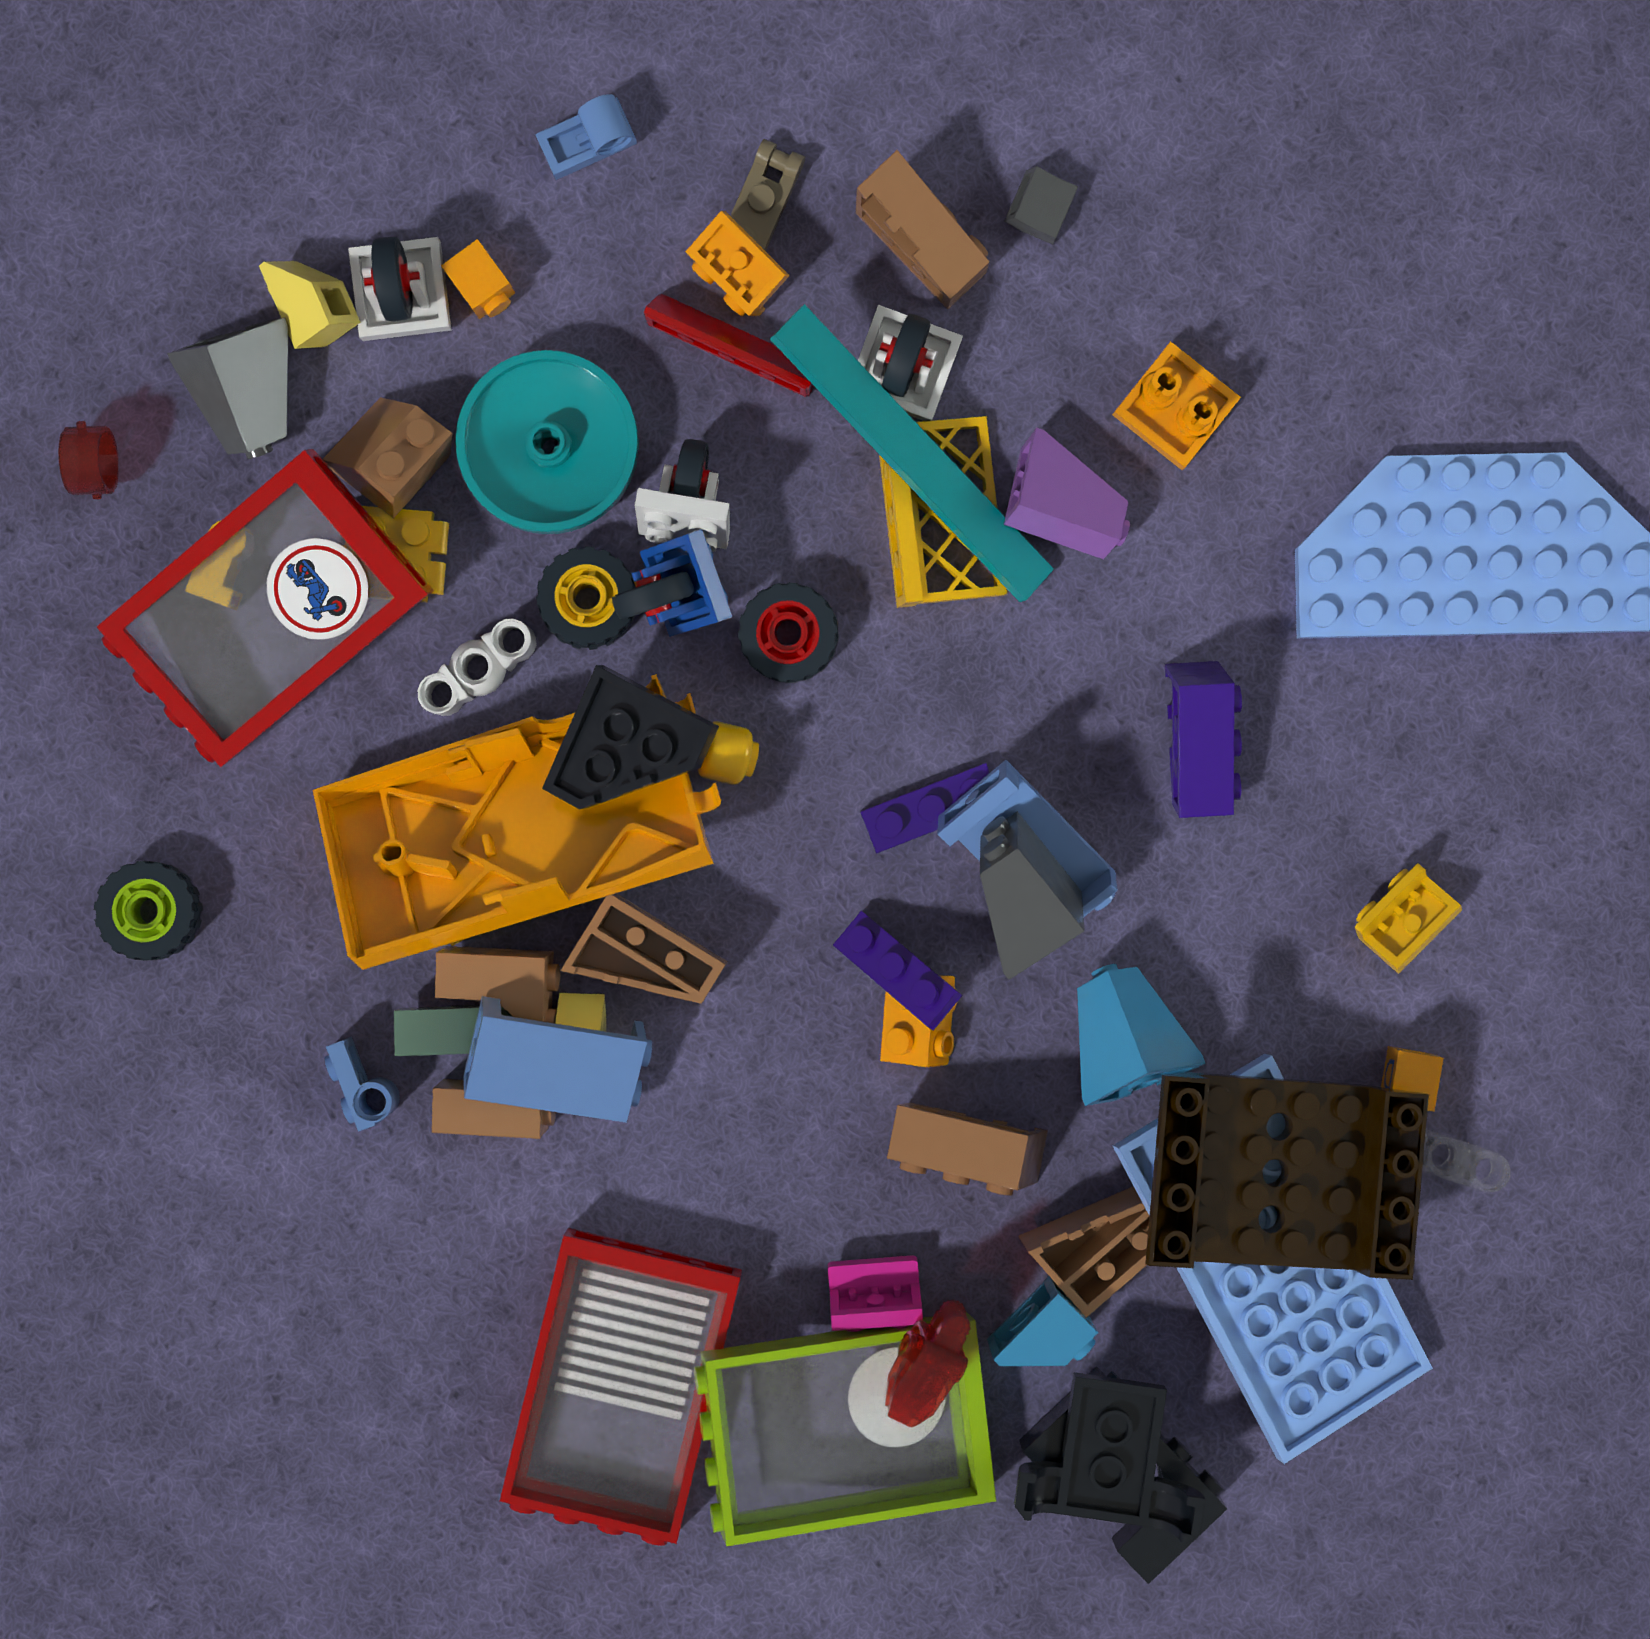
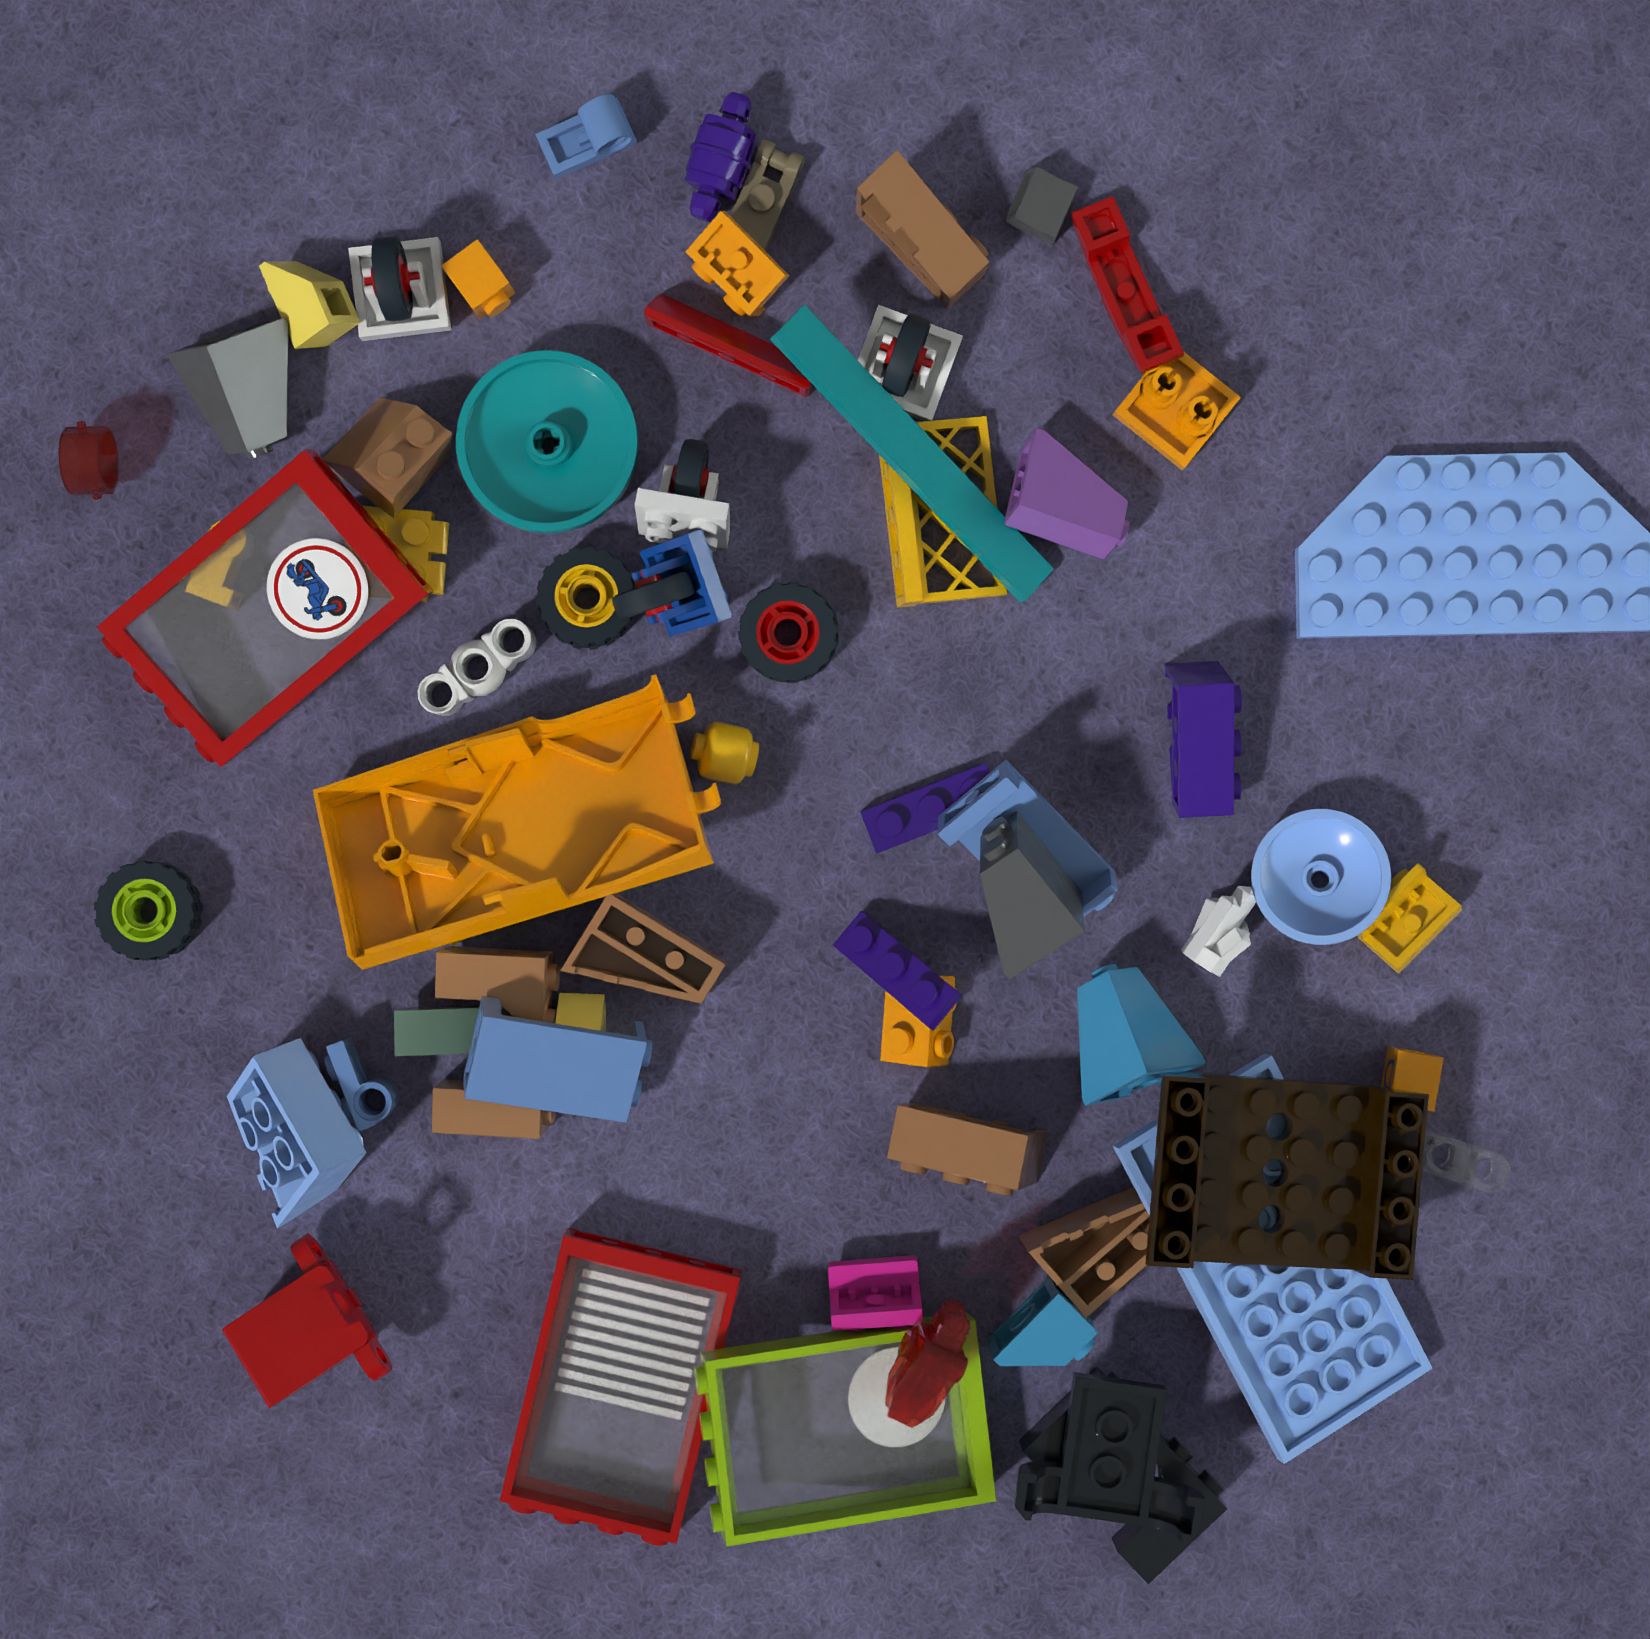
black plate [542,665,719,809] -> none
none -> red piece [222,1233,392,1408]
none -> light blue wedge [227,1038,367,1228]
none -> dark purple piece [684,92,756,222]
none -> red slope [1071,196,1184,374]
none -> white rock [1181,886,1256,977]
none -> light blue dish [1251,809,1391,945]

